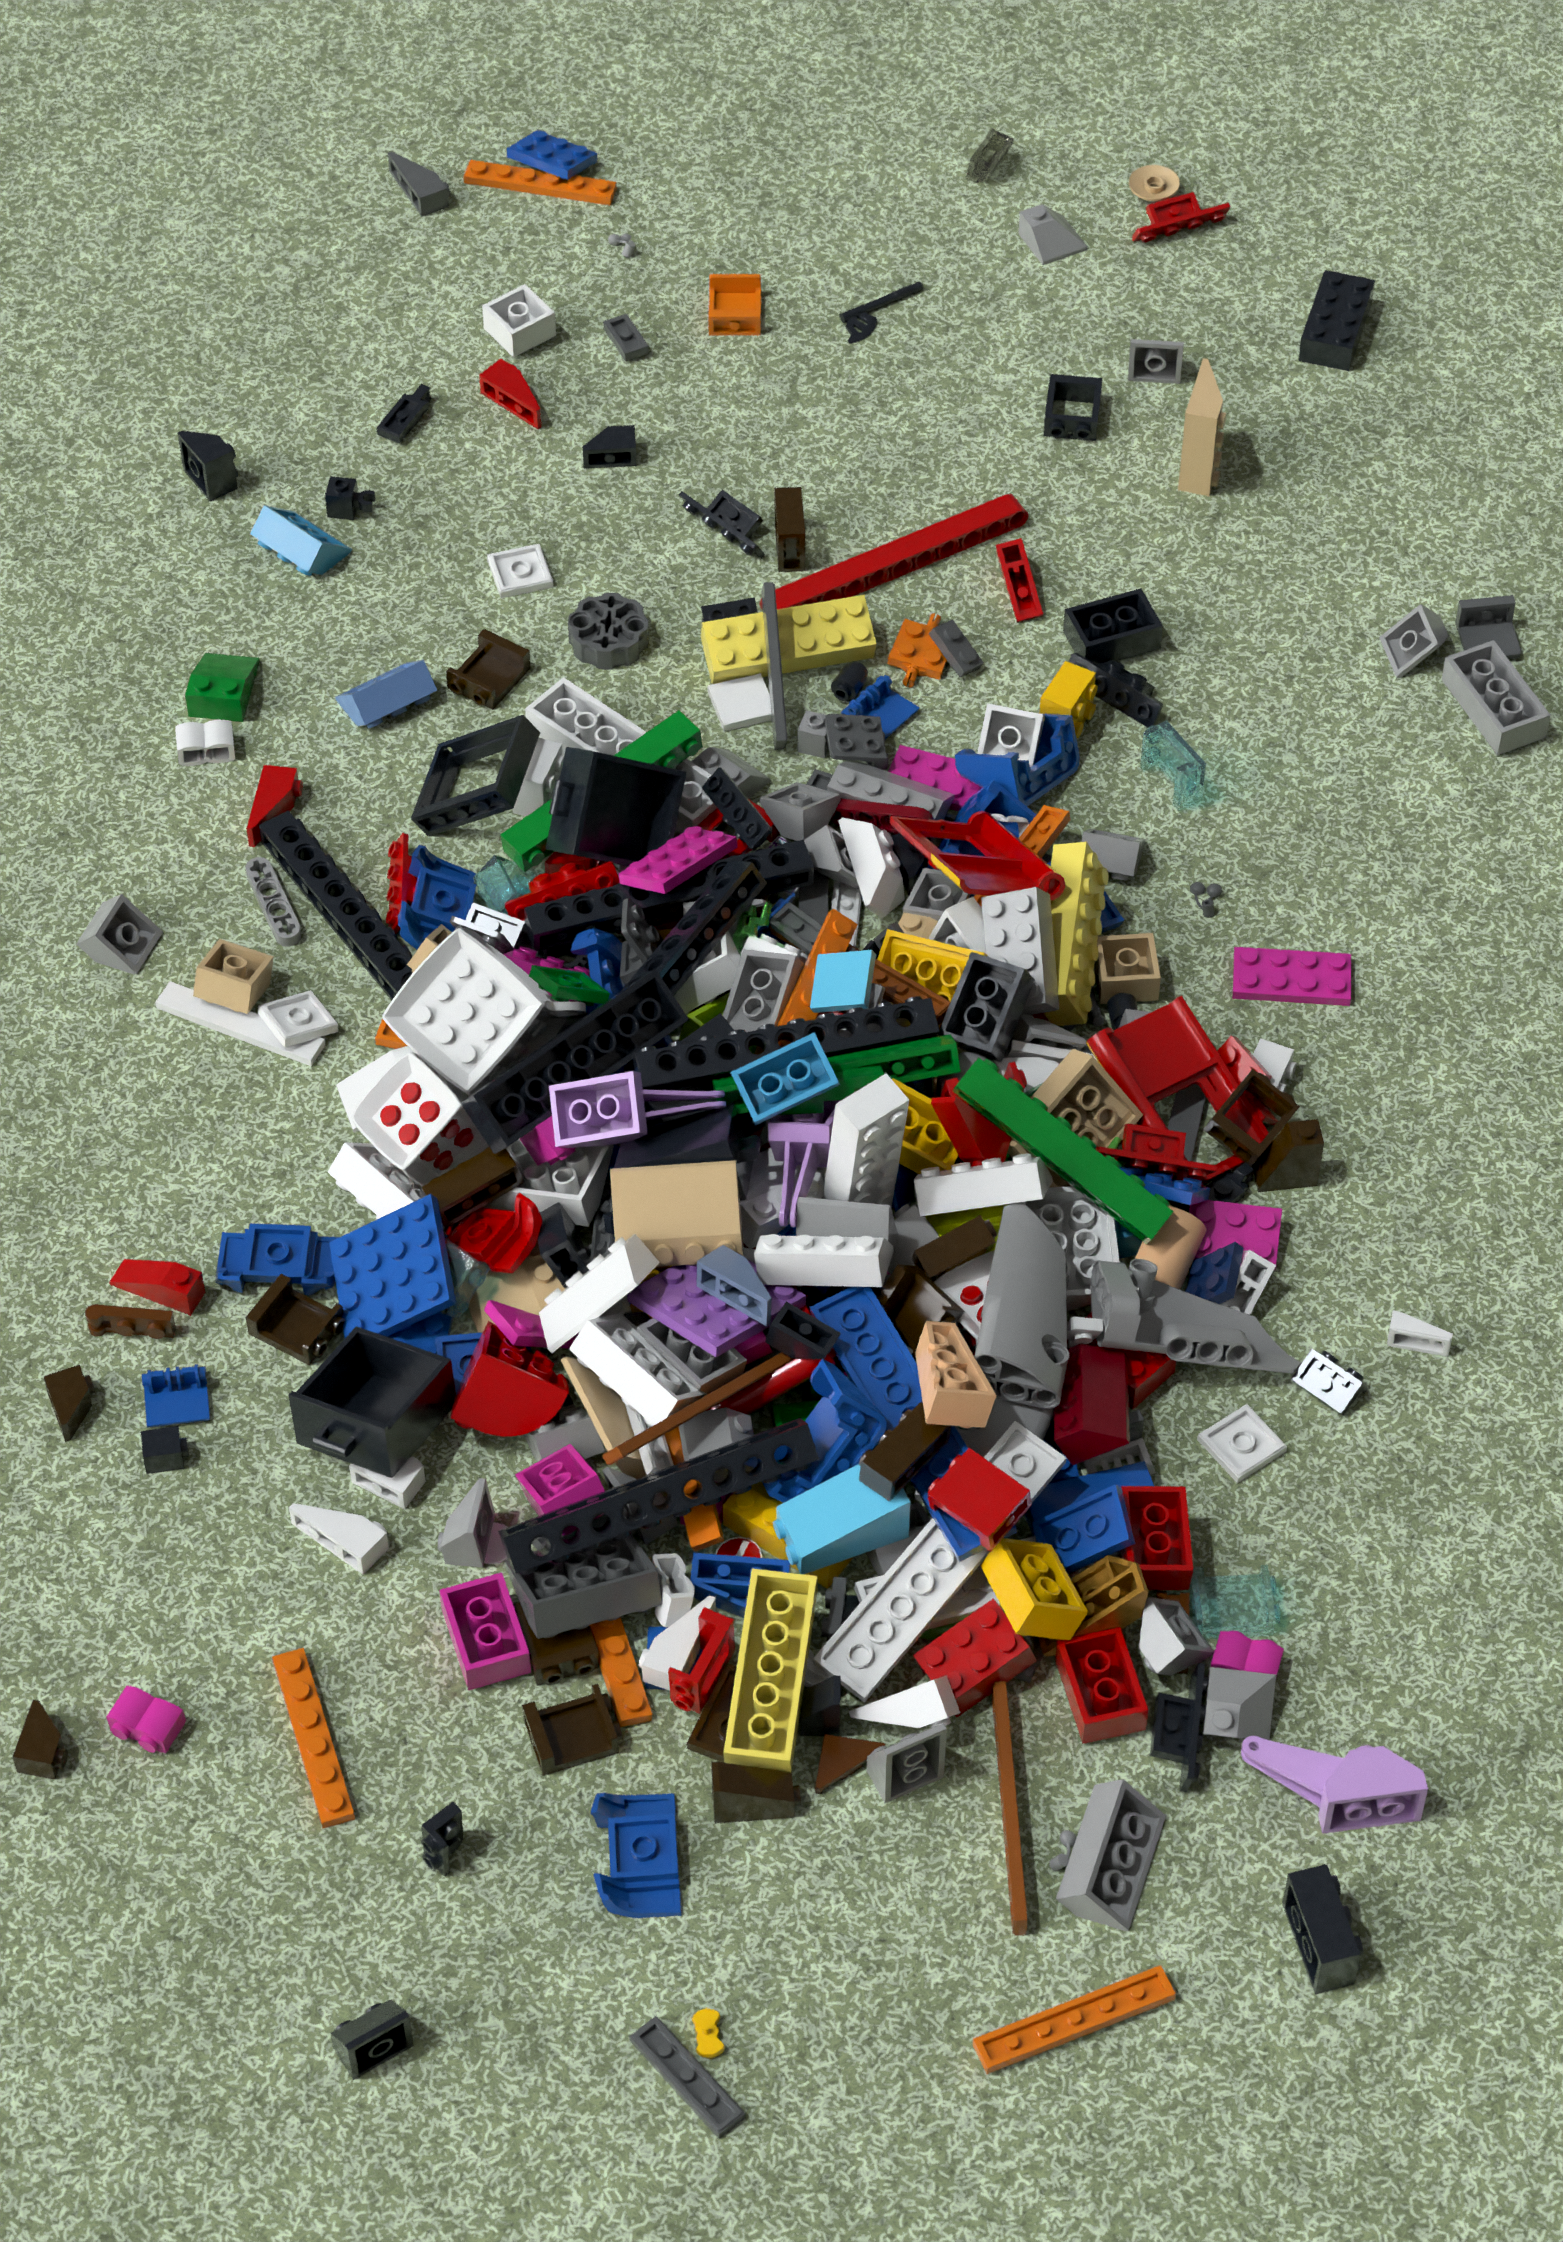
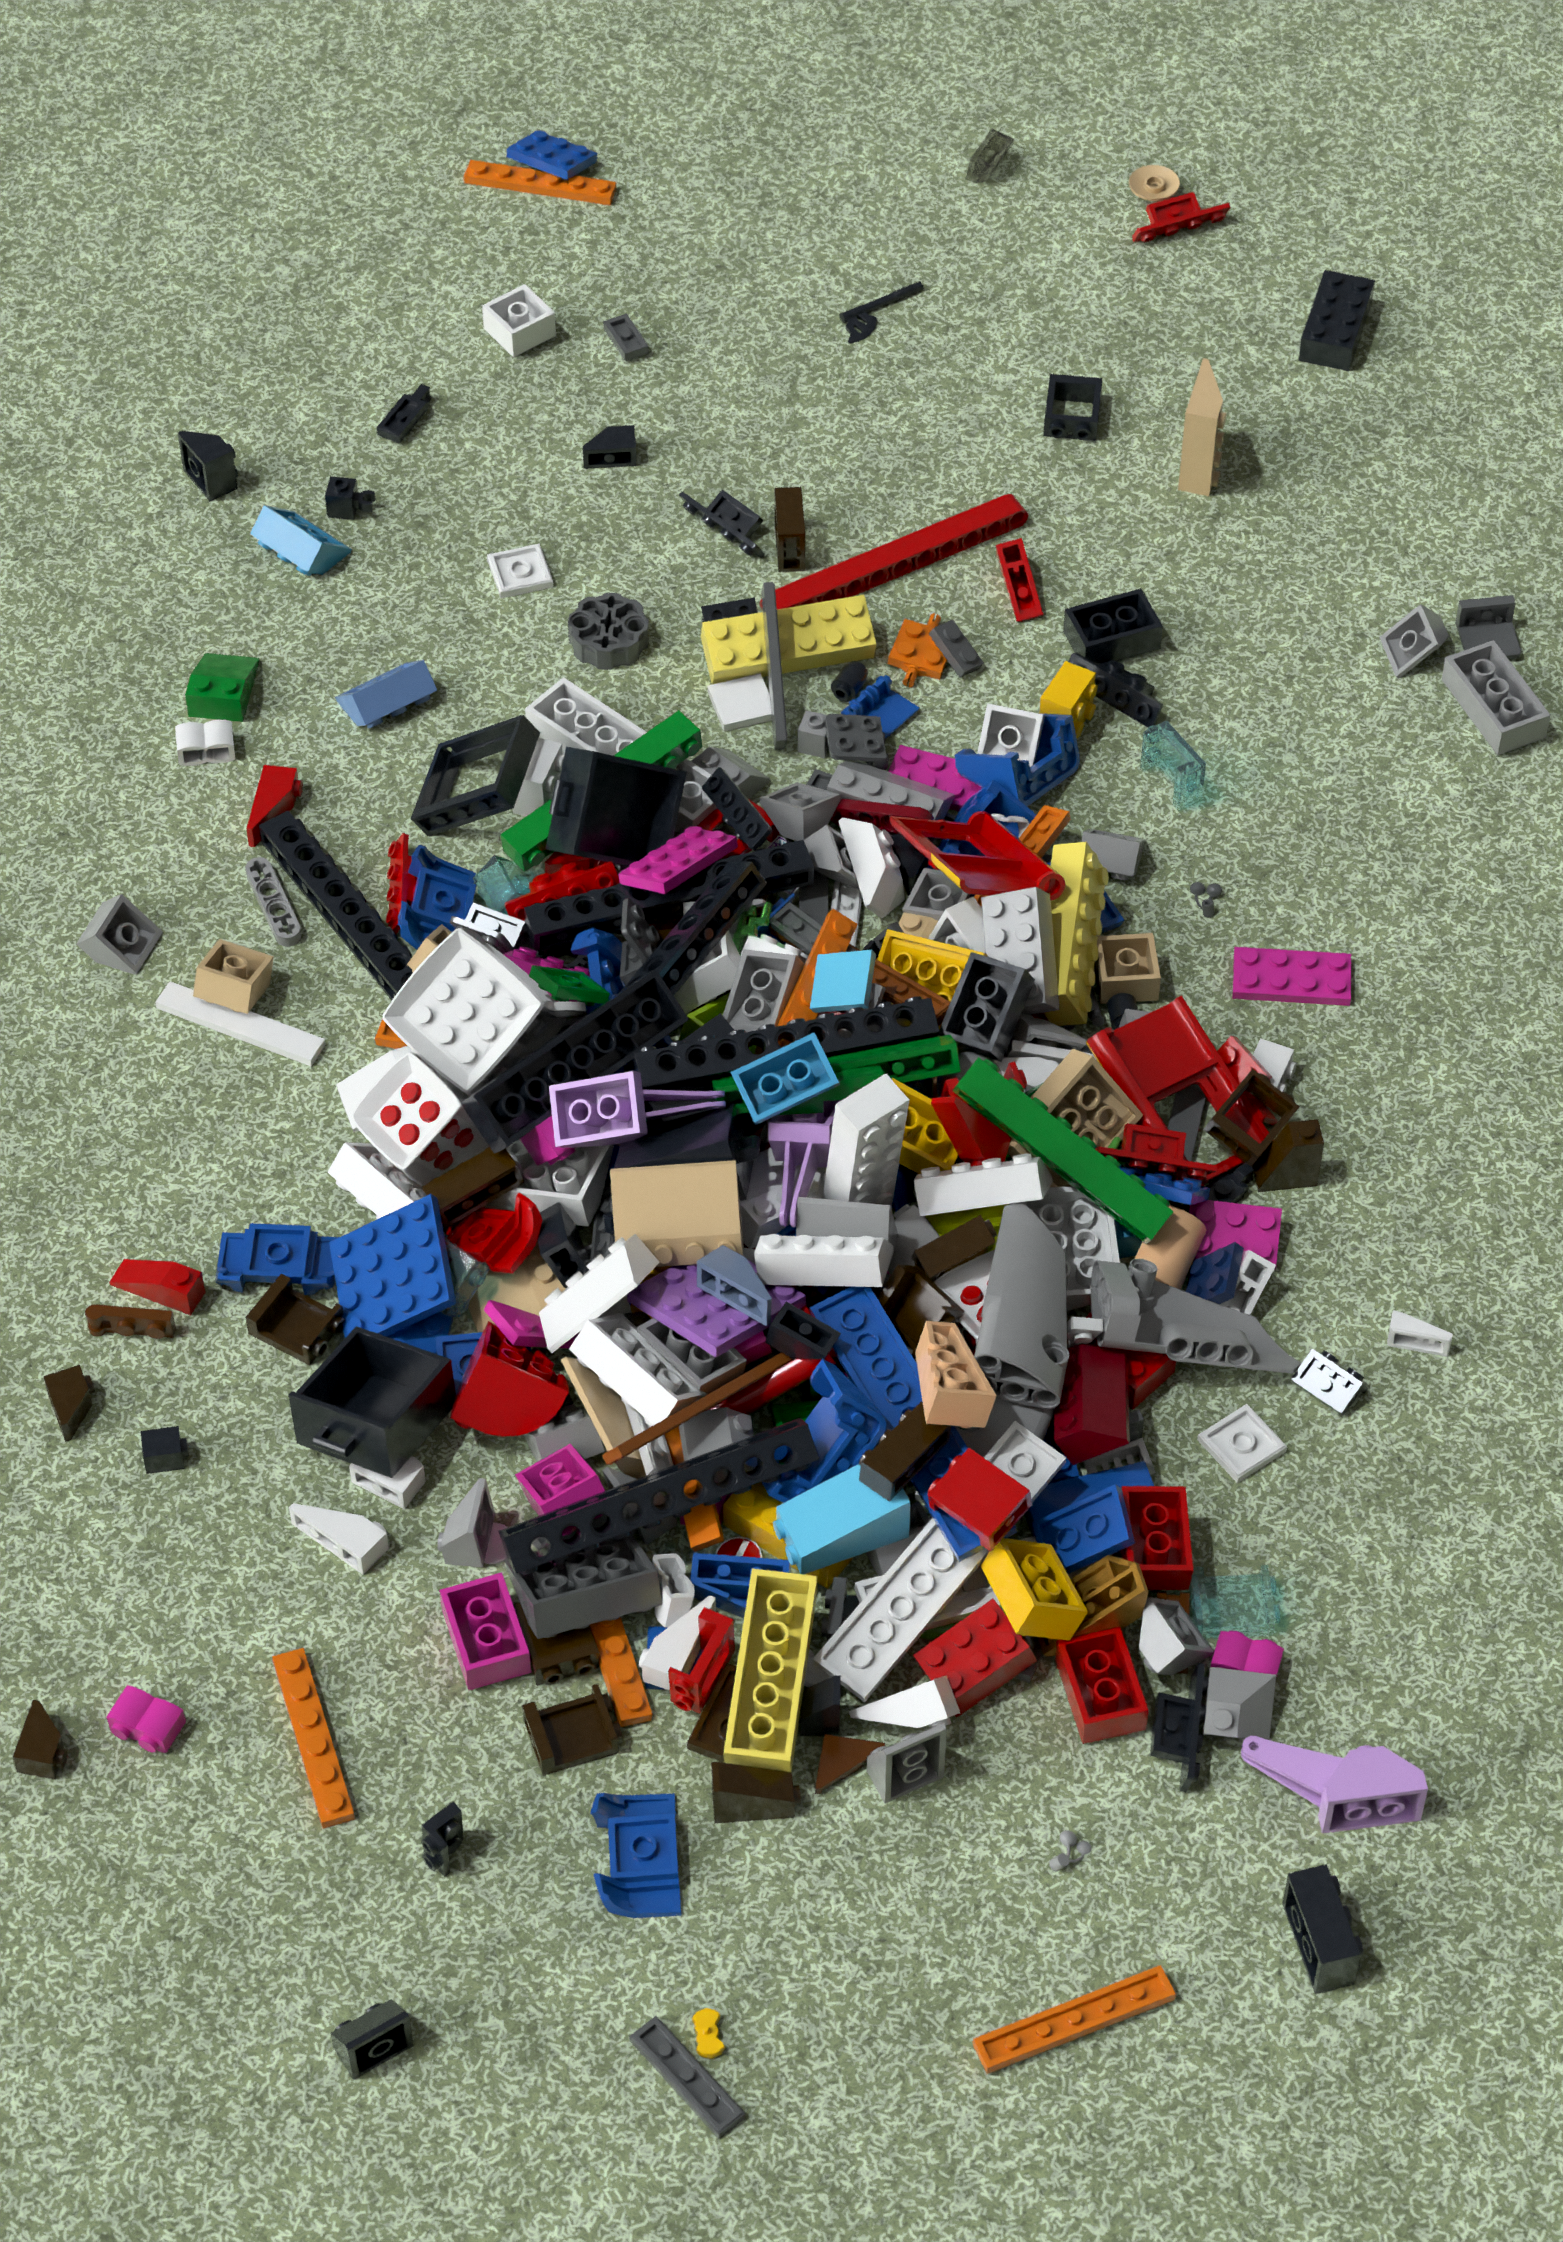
blue hinge [142,1364,210,1428] -> none
white tile [258,990,338,1048] -> none
dark grey slope [388,152,451,217] -> none
dark brown panel [446,629,531,710] -> none
red slope [479,358,542,429] -> none
light grey piece [608,234,636,258] -> none
orange panel [708,274,761,335] -> none
dark orange tile [992,1681,1028,1936] -> none
light grey slope [1018,204,1088,265] -> none
light grey slope [1056,1779,1166,1931] -> none
light grey slope [1128,339,1184,384] -> none

